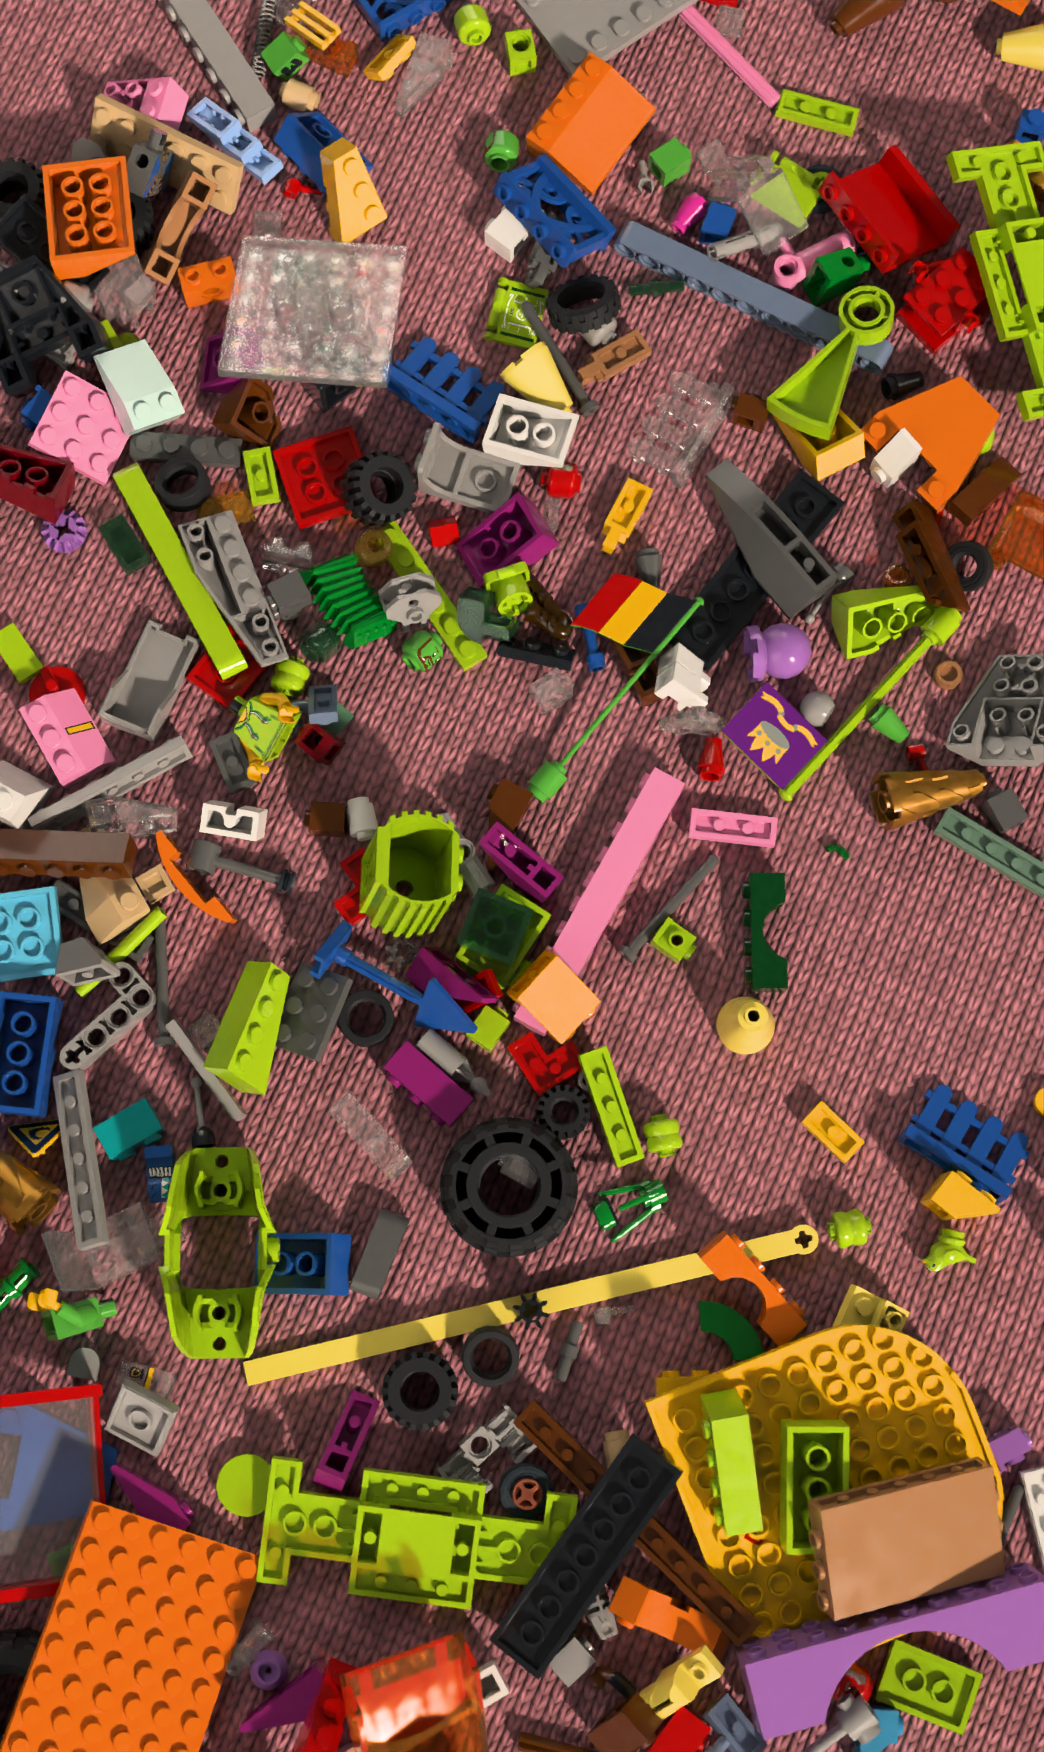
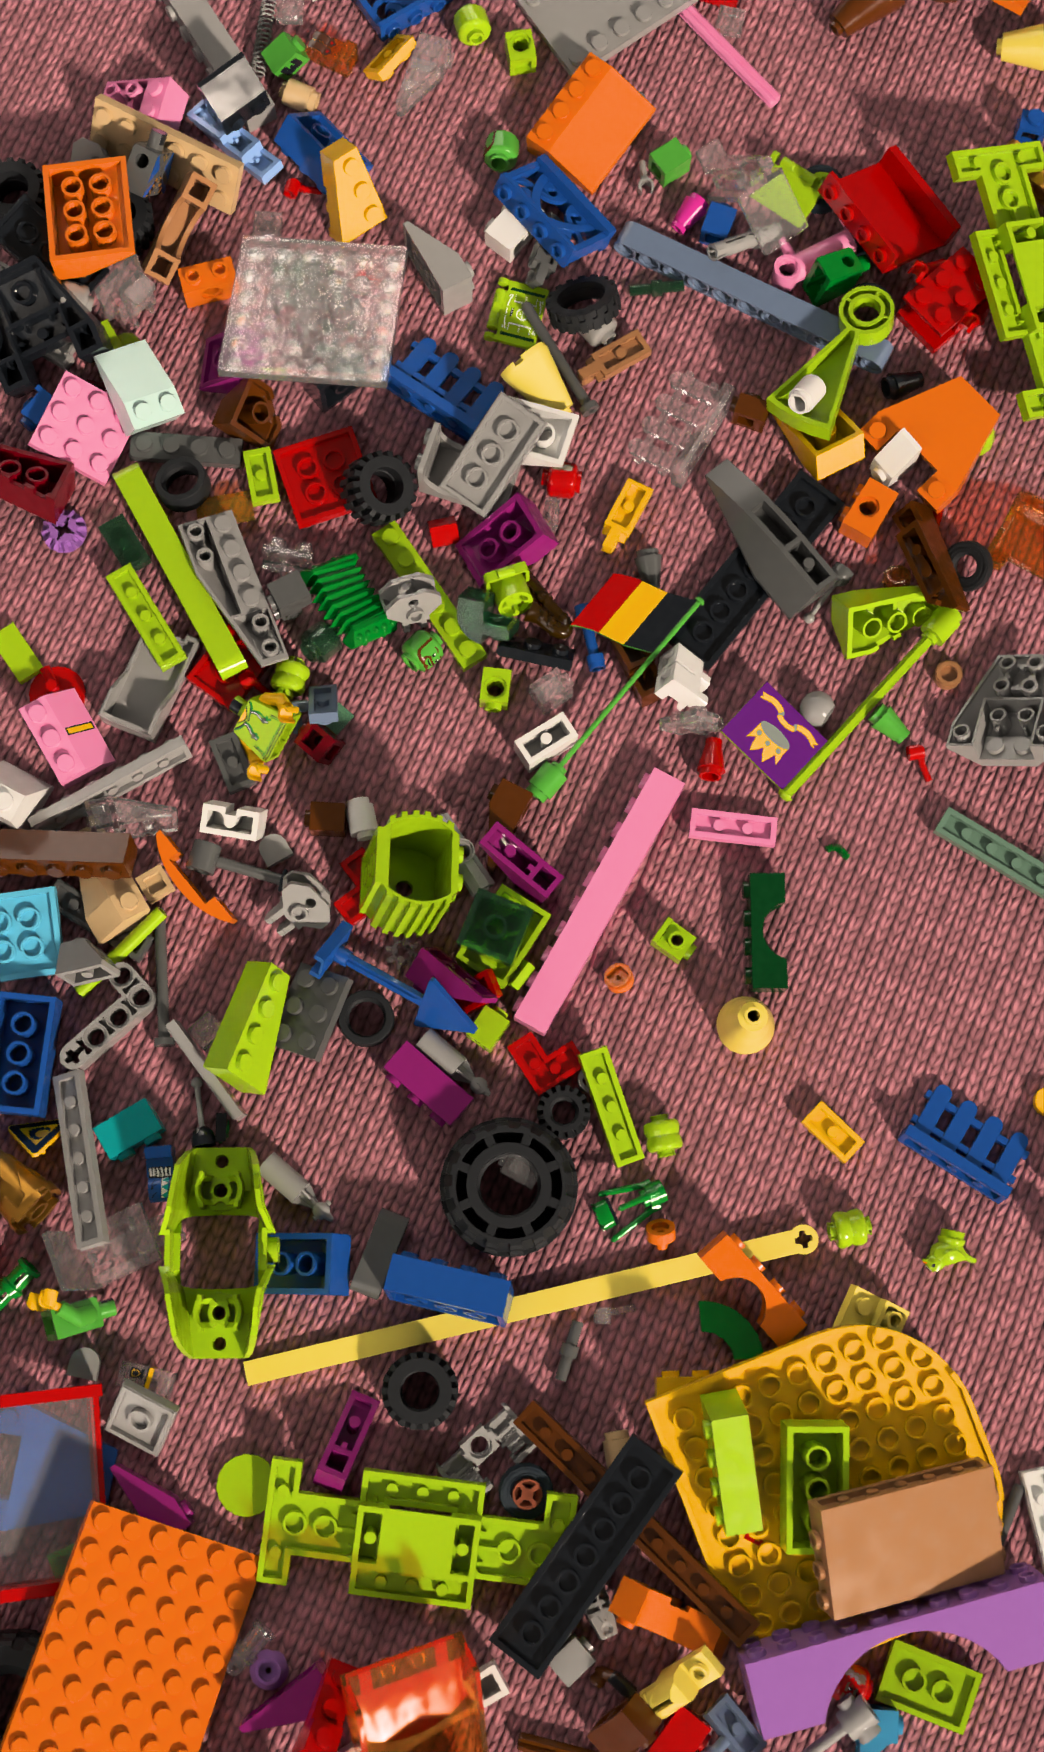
yellow tile [284,0,341,51] -> none
clear slope [328,1091,413,1182] -> none
clear yellow head [353,528,392,569] -> none
black tyre [462,1325,520,1387] -> none
light orange panel [506,950,601,1045] -> none
black gear [512,1292,549,1330] -> none
dark grey bar [617,854,719,964] -> none
medium lavender tile [743,623,812,683] -> none
lime tile [775,88,860,137] -> none
pearl gold cone [870,769,987,830] -> none
yellow slope [920,1170,1001,1221] -> none
reddish brown slope [947,456,1022,528] -> none
dark grey brick [980,788,1029,836] -> none
medium lavender brick [987,1426,1033,1472] -> none
none -> lime tile [105,562,187,672]
none -> slope [197,52,270,135]
none -> black piece [215,1113,229,1143]
none -> red hand [238,669,273,693]
none -> light grey tile [259,834,294,869]
none -> light grey wheel [260,1152,334,1222]
none -> light grey hinge [264,870,331,936]
none -> blue brick [383,1251,514,1328]
none -> light grey slope [403,221,475,316]
none -> light grey tile [439,391,548,519]
none -> lime brick [479,666,512,713]
none -> white brick [514,712,578,773]
none -> orange tile [604,963,634,993]
none -> orange tile [645,1219,676,1250]
none -> white brick [788,374,826,414]
none -> orange brick [838,477,899,548]

